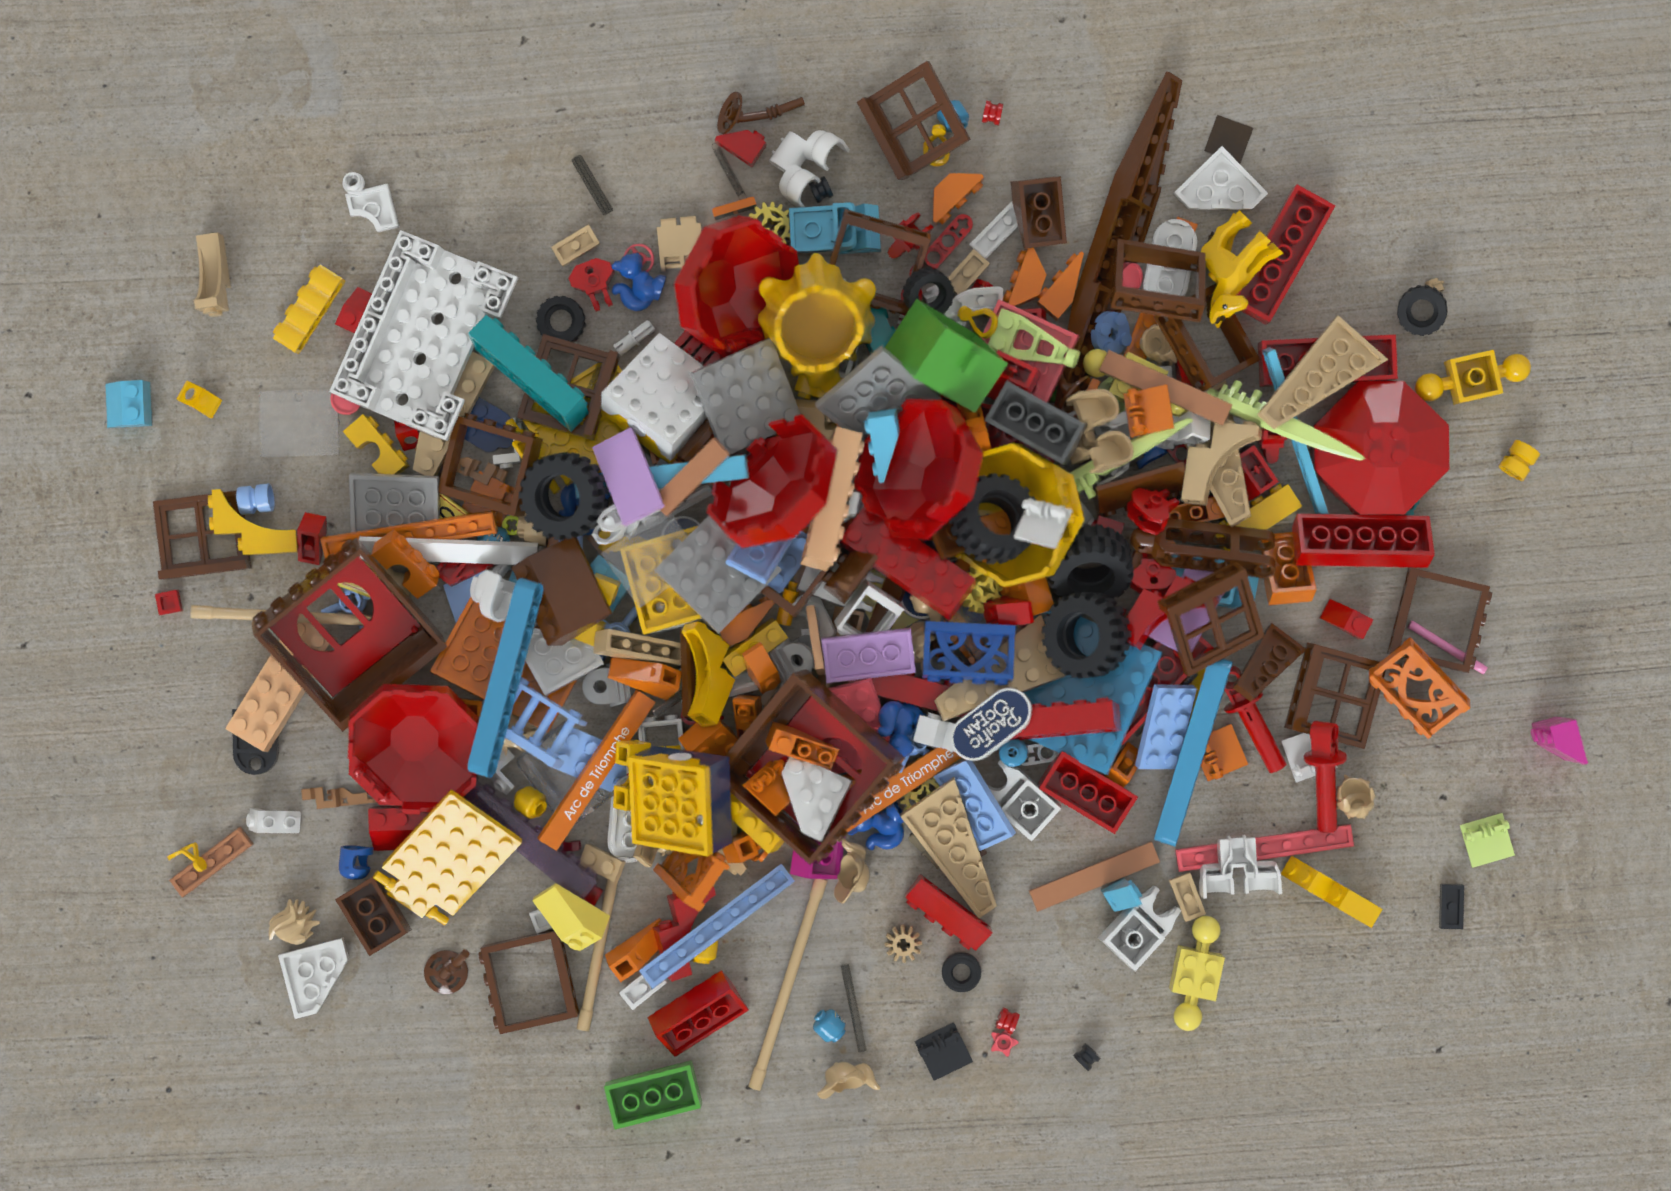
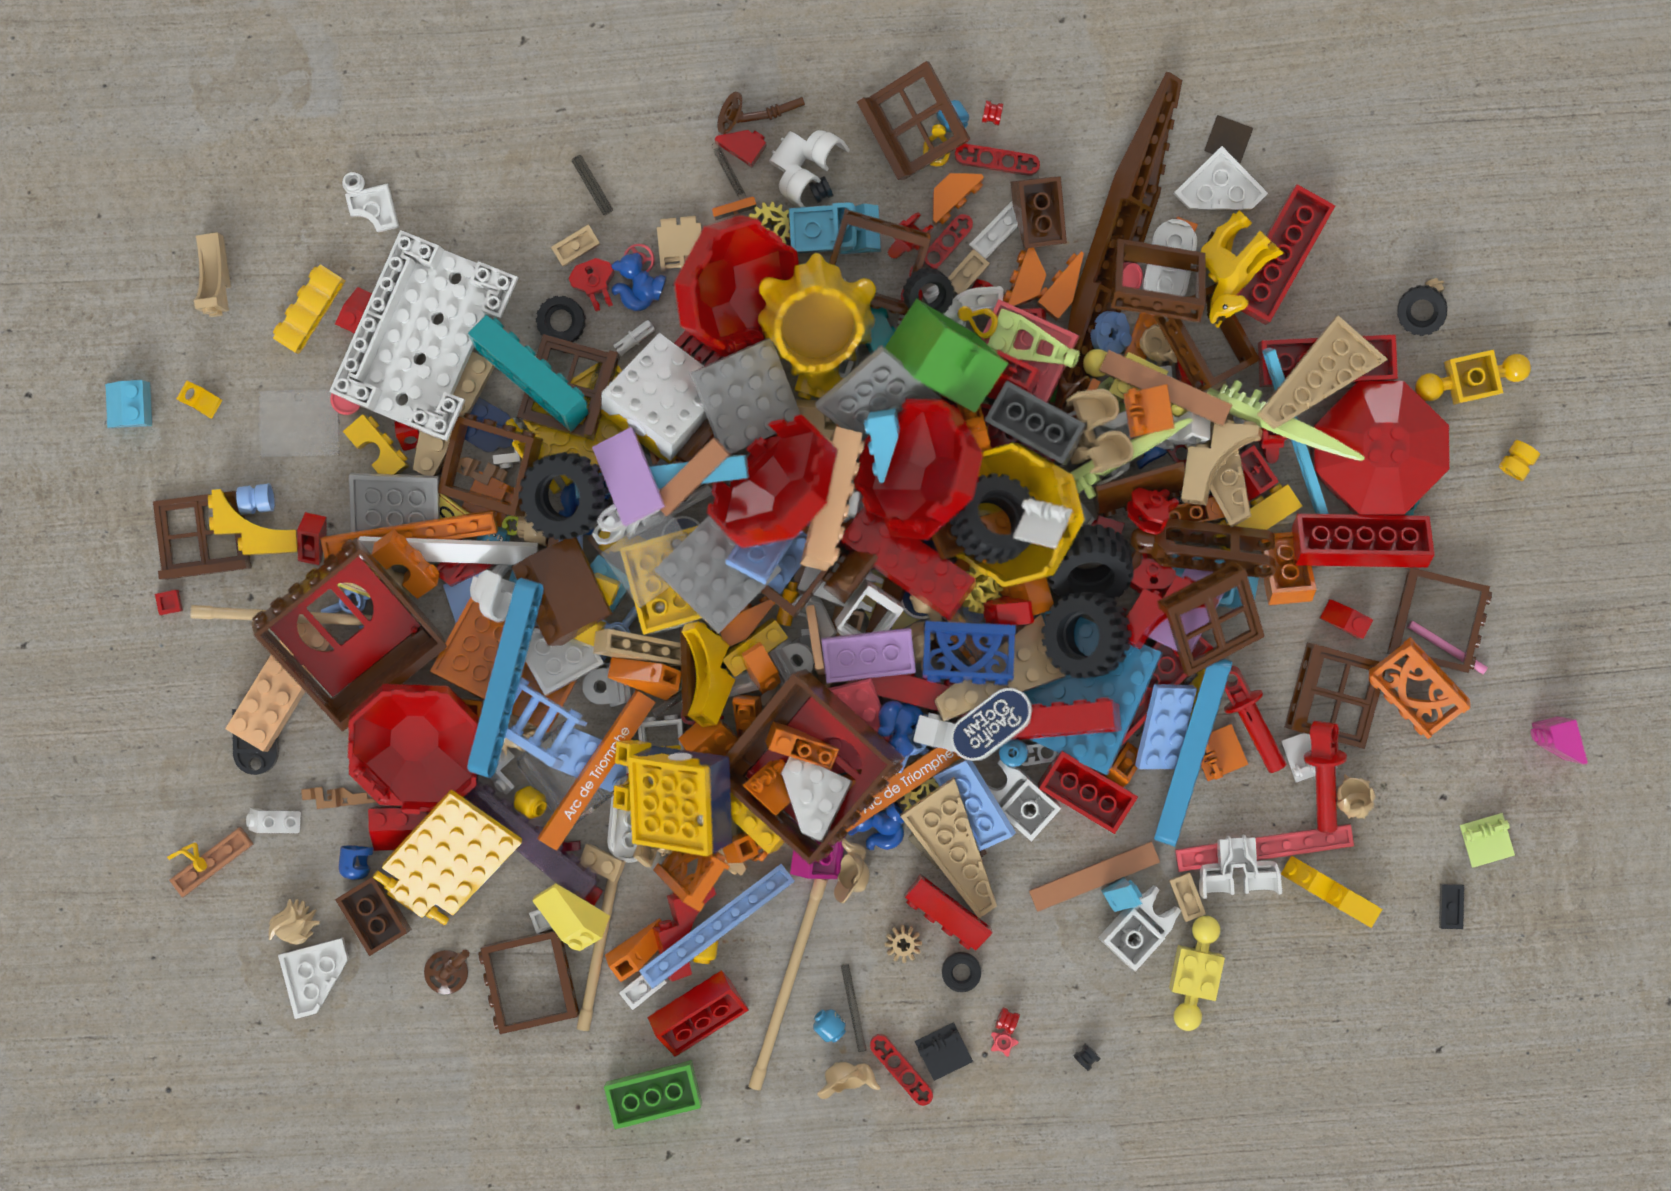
reddish brown wing [1233,623,1307,701] -> none
none -> red beam [870,1034,933,1106]
none -> red beam [955,144,1040,176]

